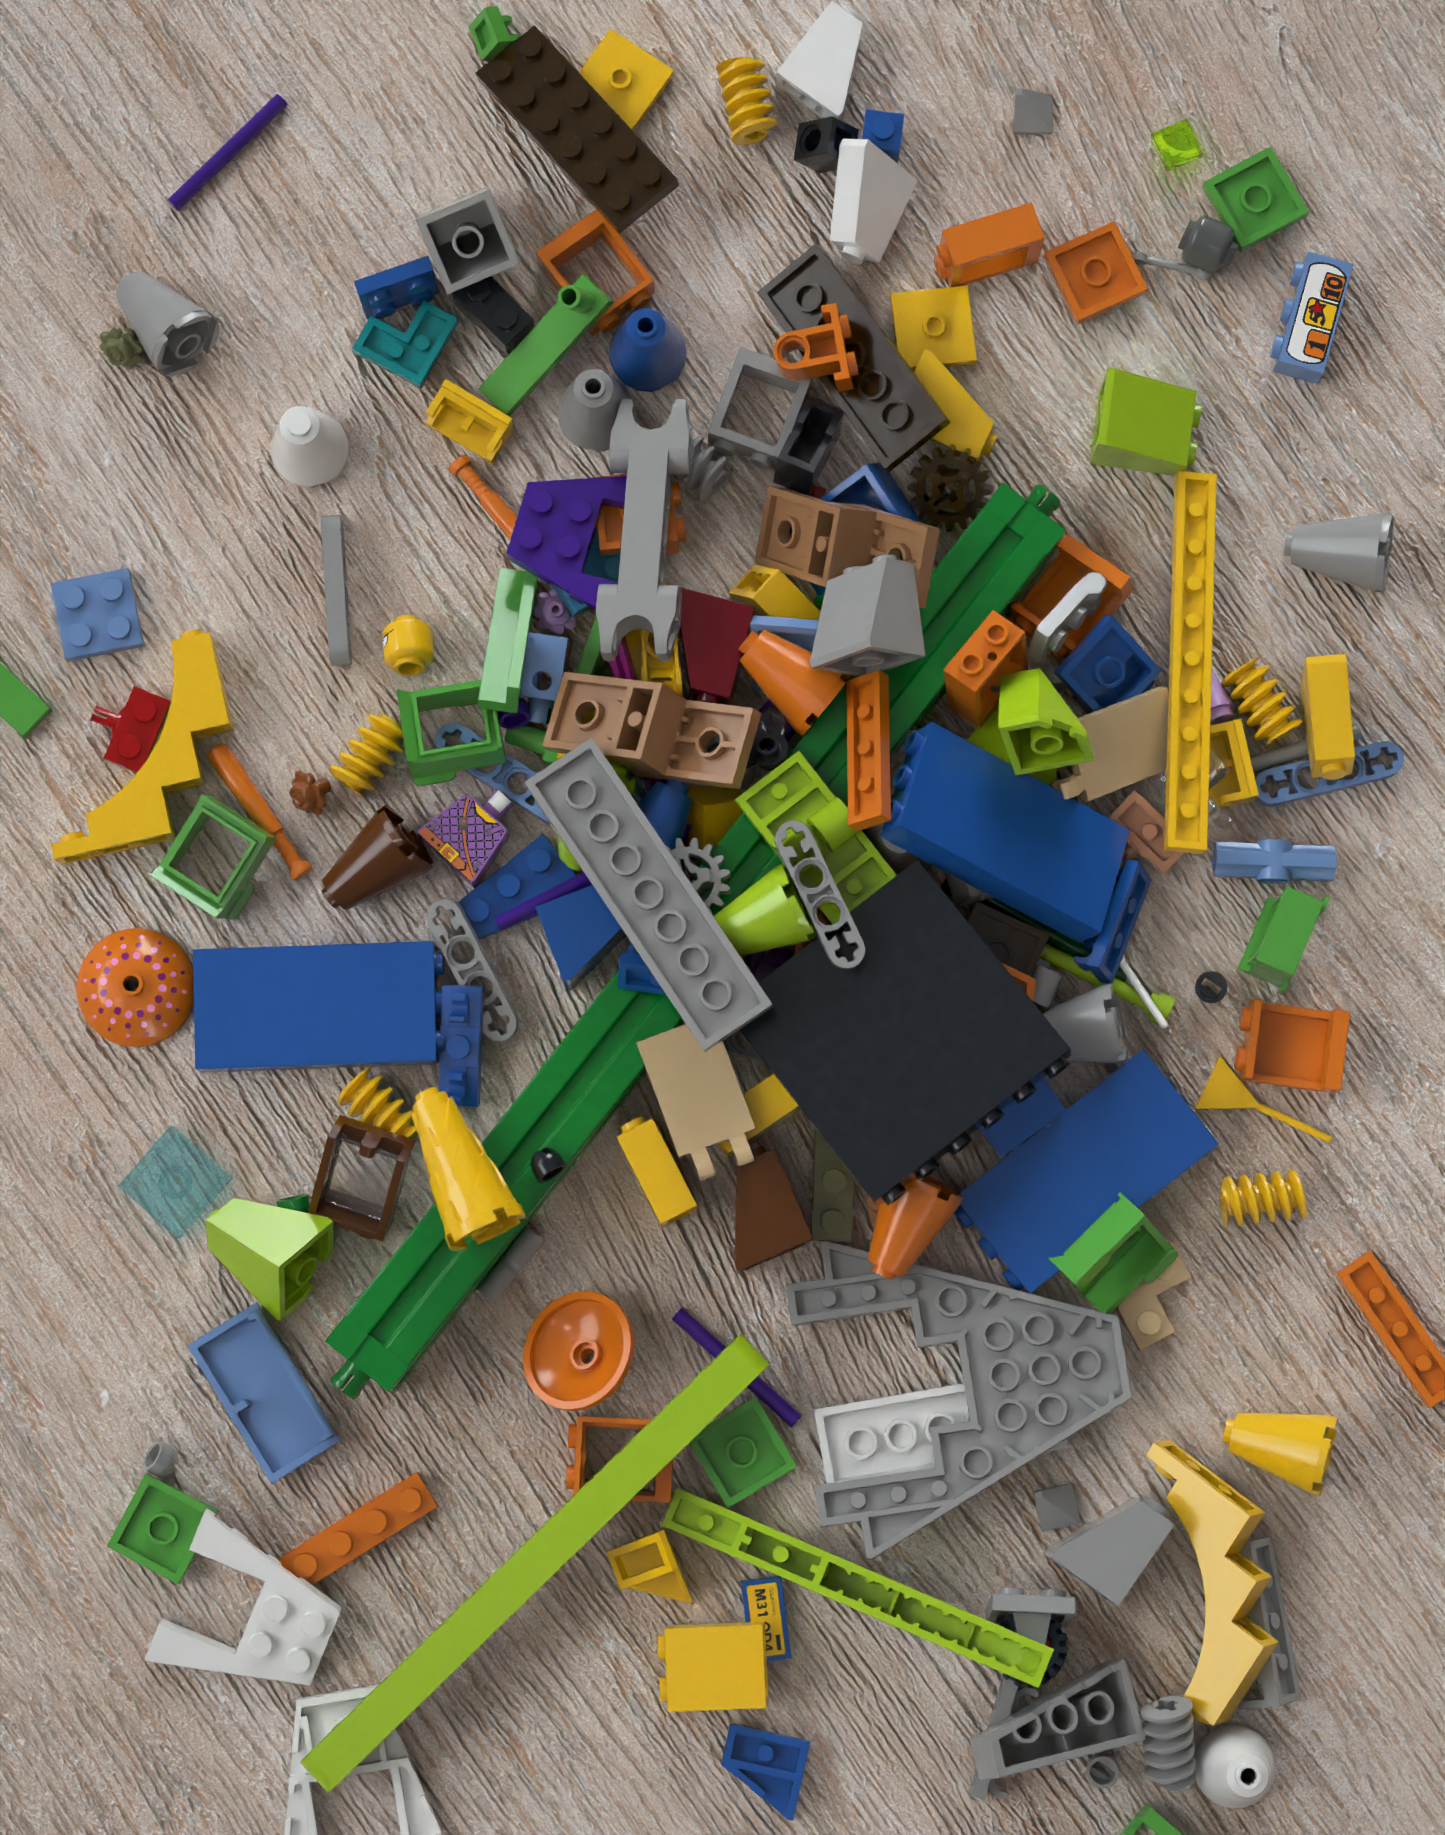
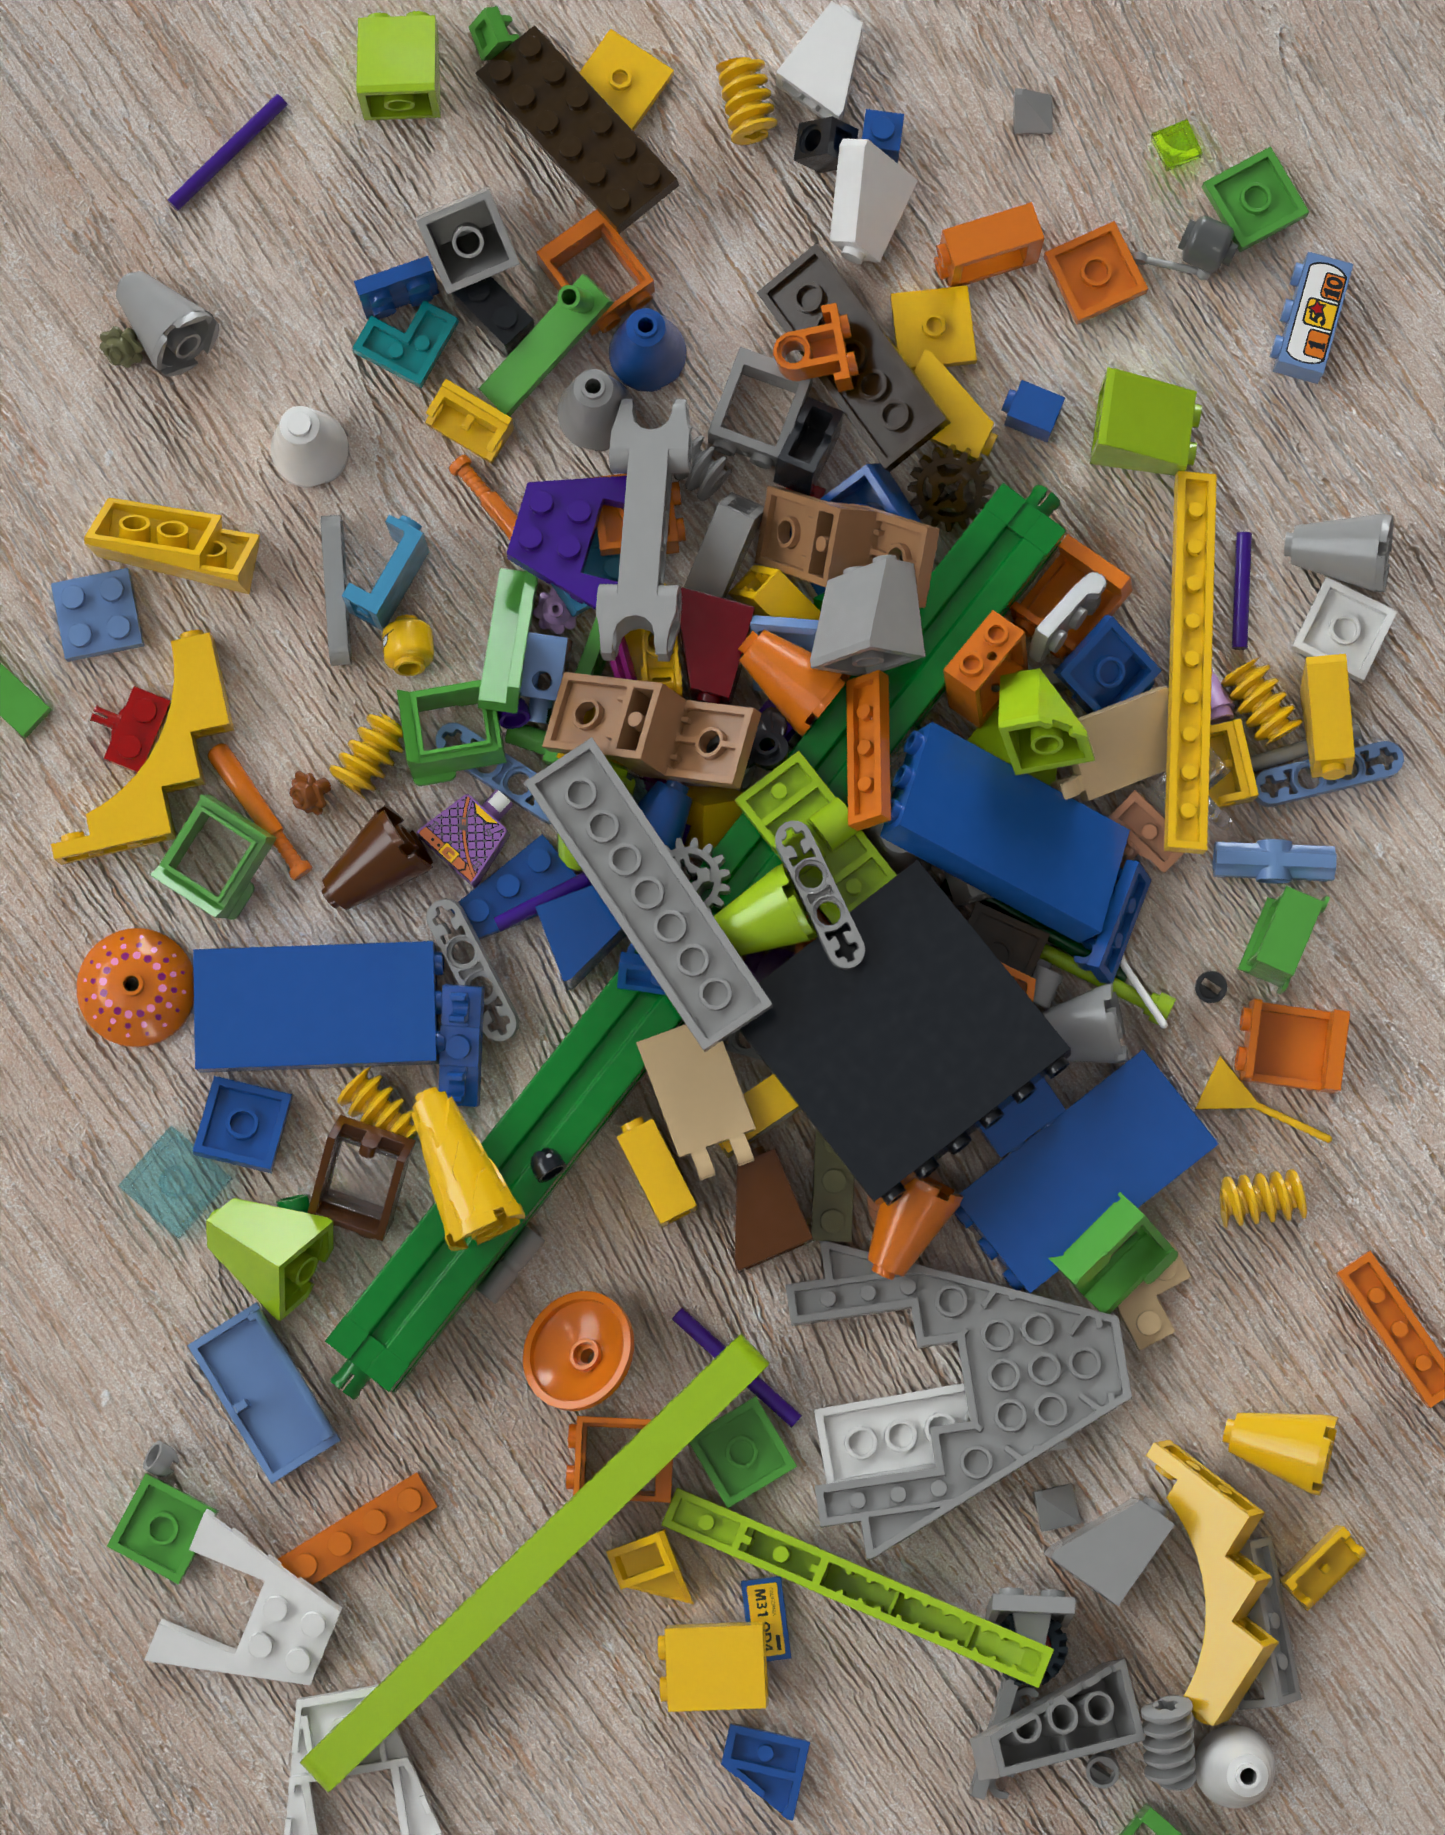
none -> yellow slope [84,497,260,594]
none -> blue plate [193,1076,293,1174]
none -> dark azure panel [342,515,430,631]
none -> lime slope [356,11,441,120]
none -> light grey slope [683,492,764,599]
none -> blue brick [1001,380,1065,443]
none -> dark purple bar [1232,532,1252,650]
none -> yellow hinge [1279,1525,1367,1611]
none -> white plate [1291,577,1398,683]

